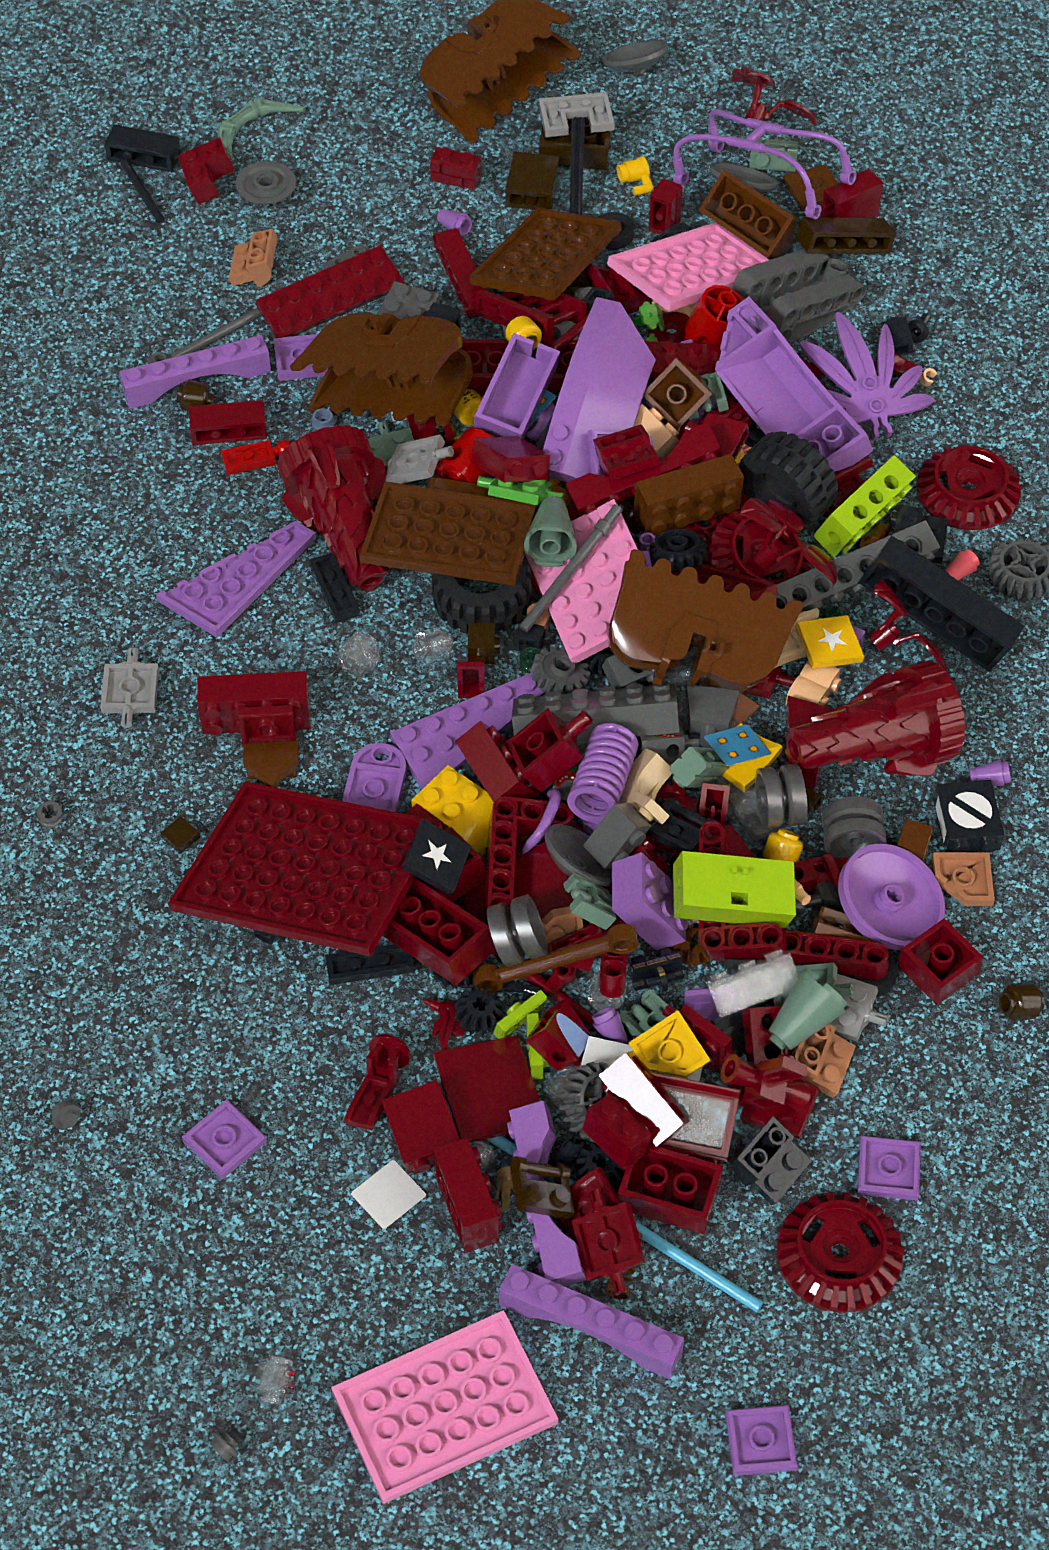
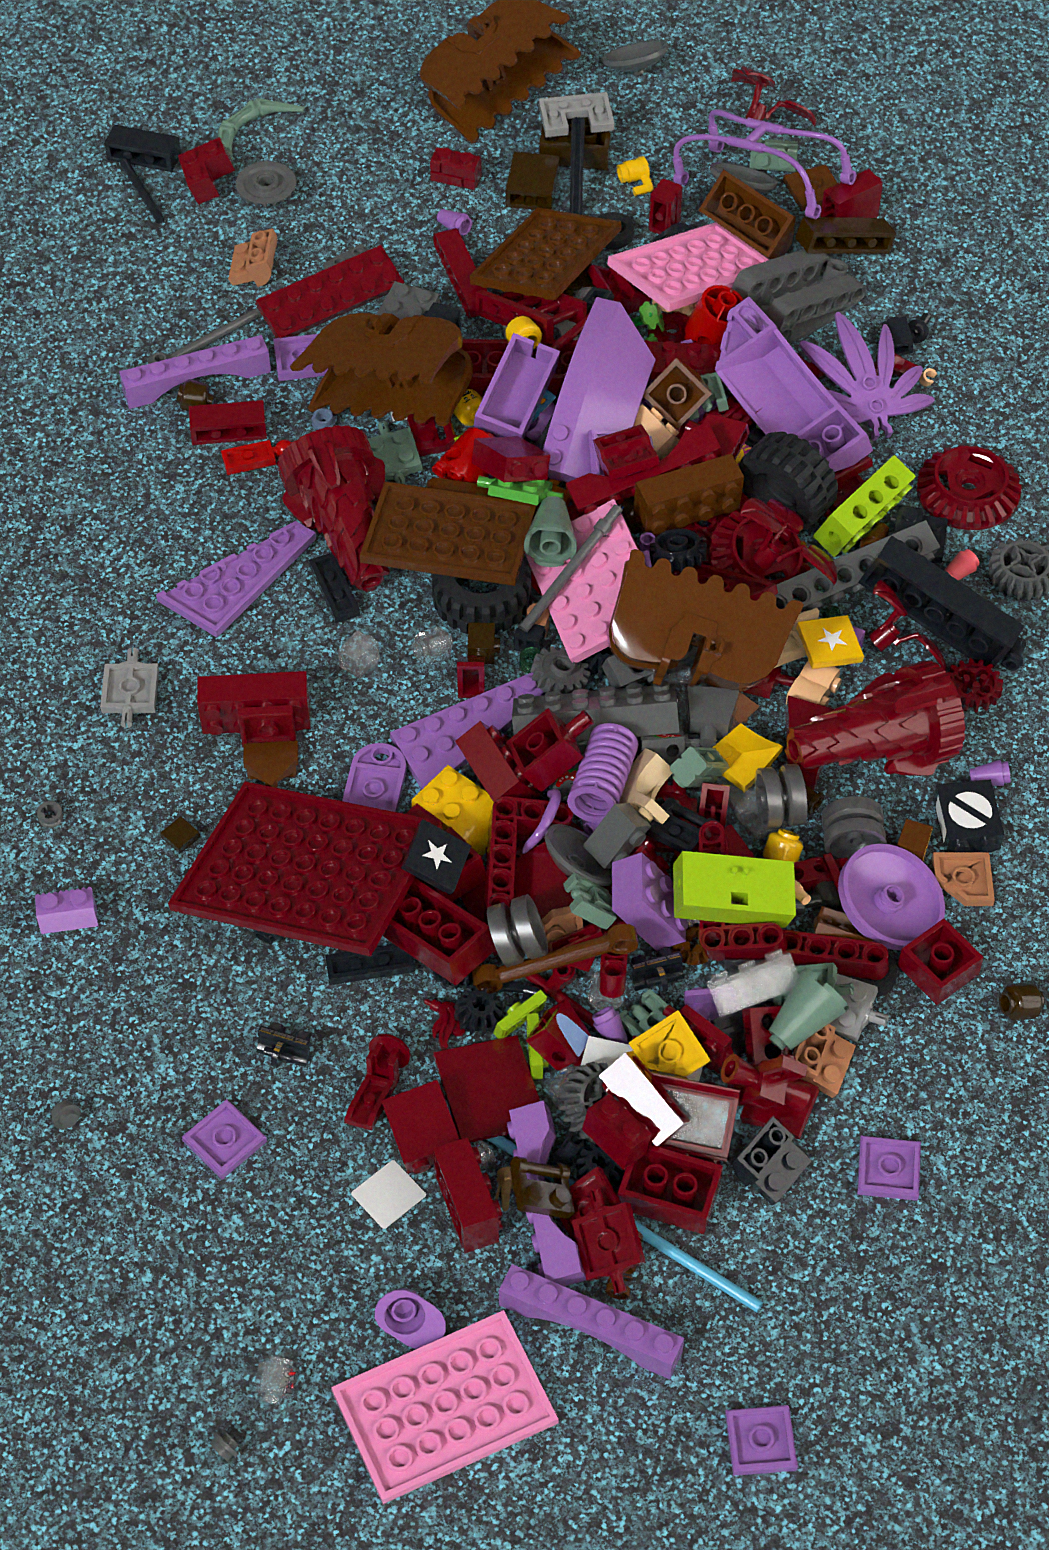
light grey plate [384,435,454,484] -> none
dark azure sticker [704,725,771,766] -> none
dark red gear [777,1192,904,1313] -> none
none -> medium lavender brick [35,887,98,934]
none -> black hips [256,1022,311,1068]
none -> medium lavender piece [375,1288,446,1349]
none -> dark red gear [947,658,1003,712]
none -> black pin [1002,637,1026,671]

